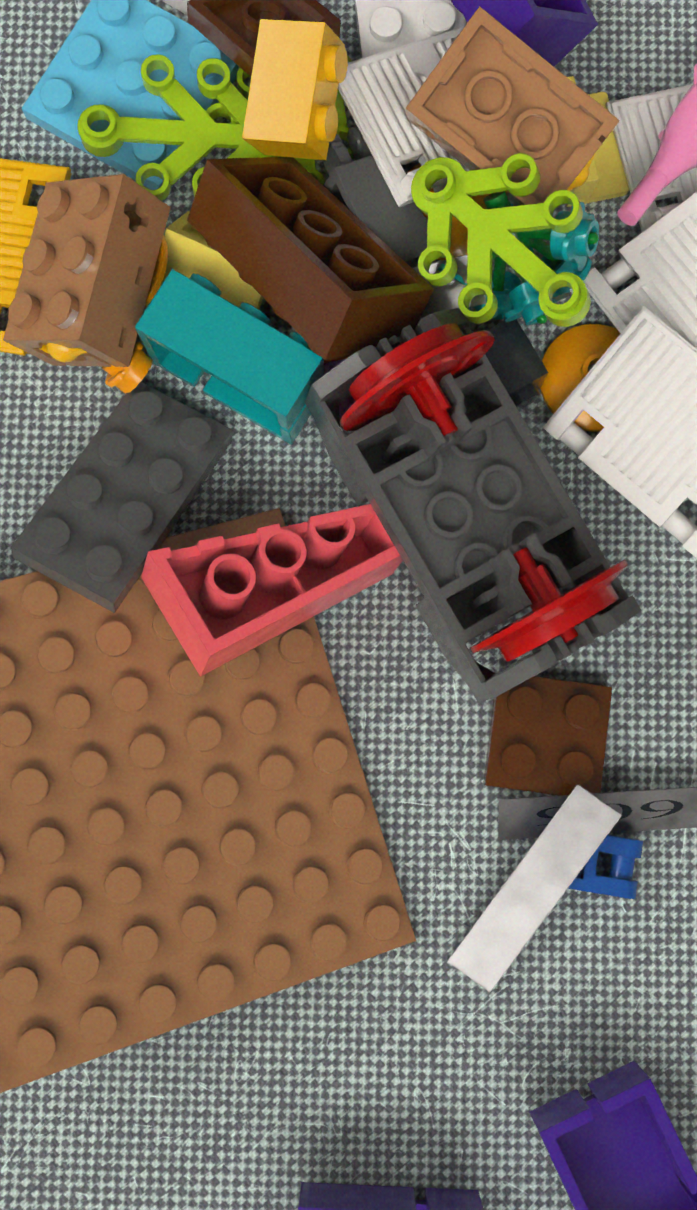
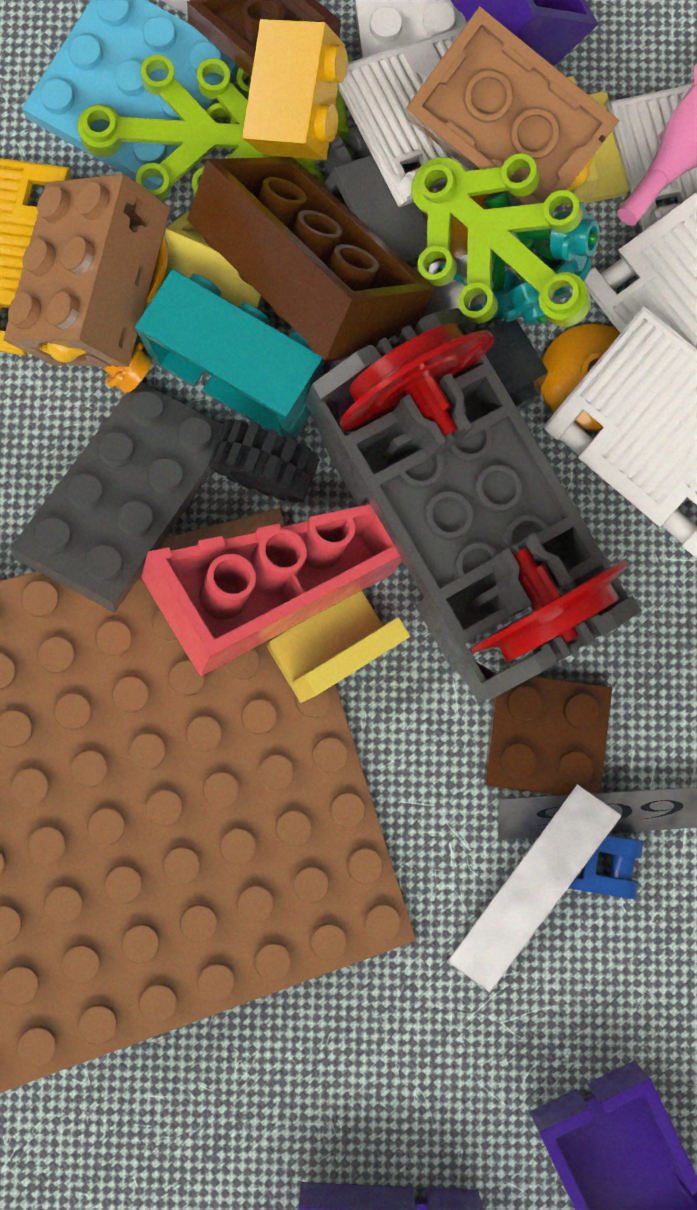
none -> black tyre [208,419,320,503]
none -> light yellow panel [267,591,410,703]

